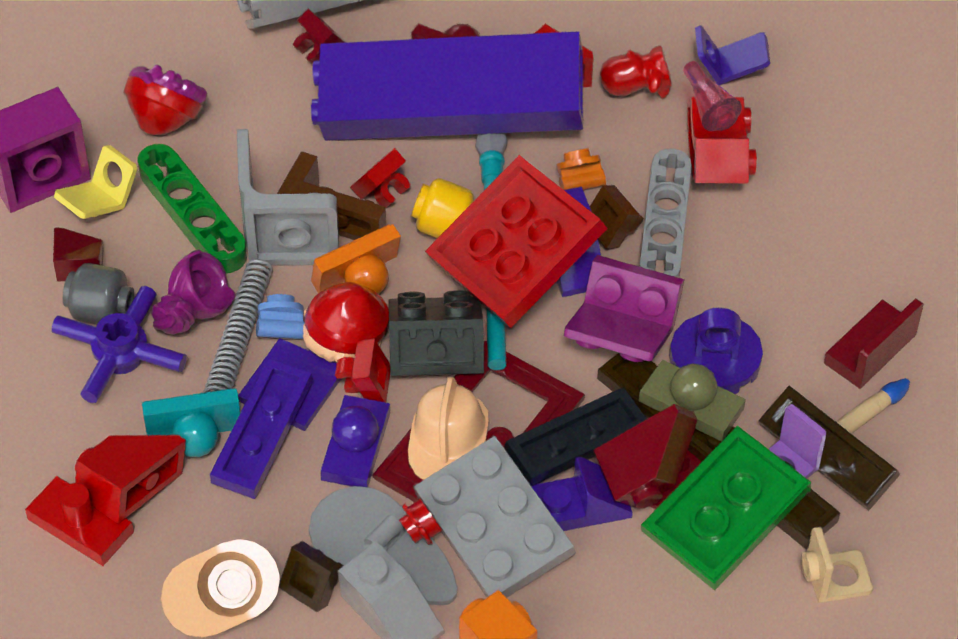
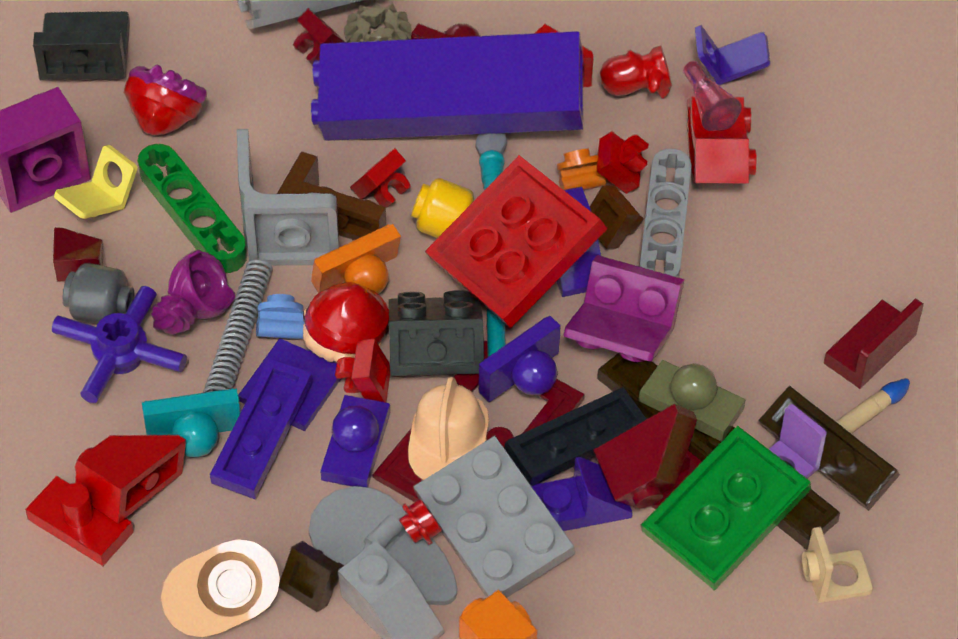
dark purple tile [669,308,763,394] -> none
none -> pearl dark grey bracket [33,11,129,80]
none -> dark tan gear [344,1,411,42]
none -> dark purple tile [479,316,561,402]
none -> red tile [596,131,649,194]

